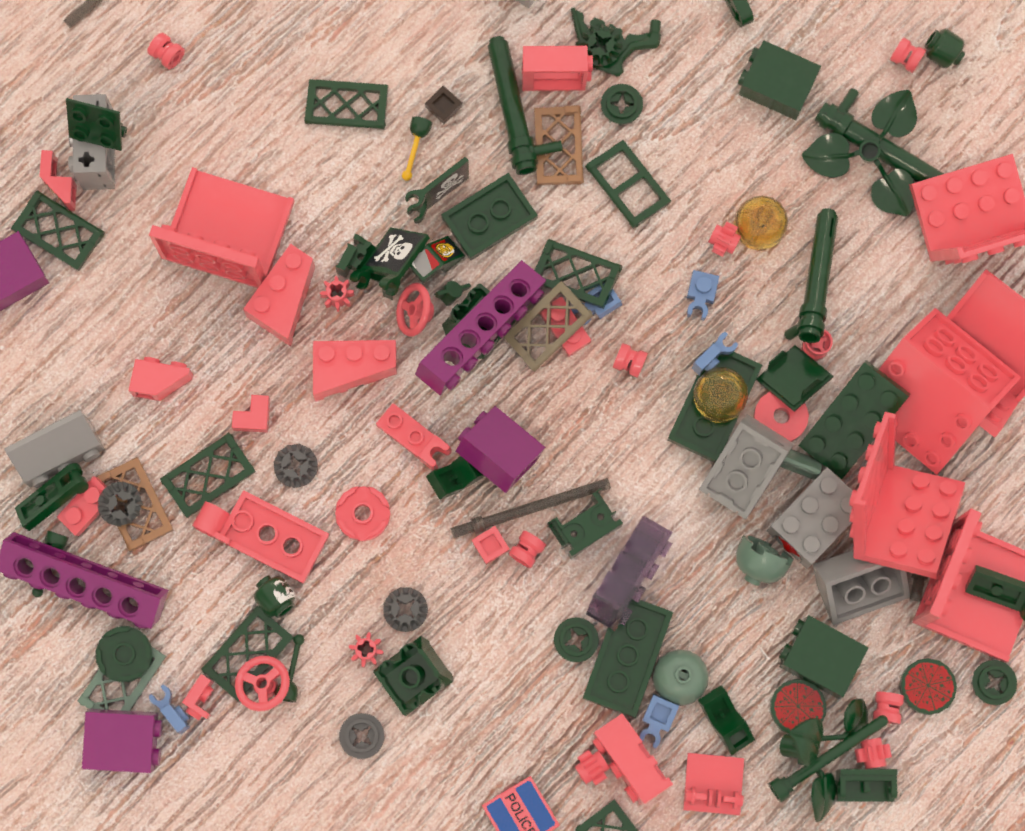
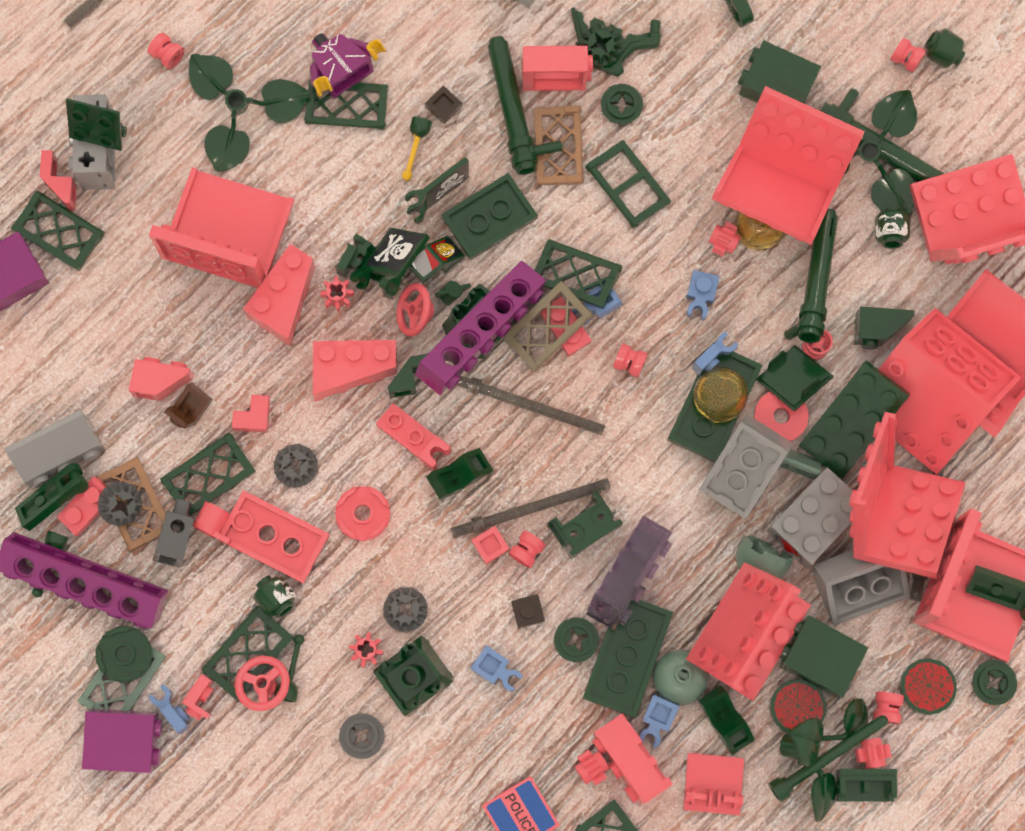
magenta brick [455,406,546,493] -> none
none -> dark grey torso [152,499,194,568]
none -> reddish brown bracket [164,383,213,429]
none -> dark green plant [189,54,310,172]
none -> magenta torso [310,33,387,99]
none -> dark green slope [388,353,428,399]
none -> clear smoke bar [457,375,605,436]
none -> medium blue plate [470,645,523,692]
none -> dark brown plate [511,594,545,629]
none -> coral bracket [686,562,811,701]
none -> coral bracket [712,86,865,245]
none -> dark green slope [854,306,915,350]
none -> dark green head [875,207,910,249]

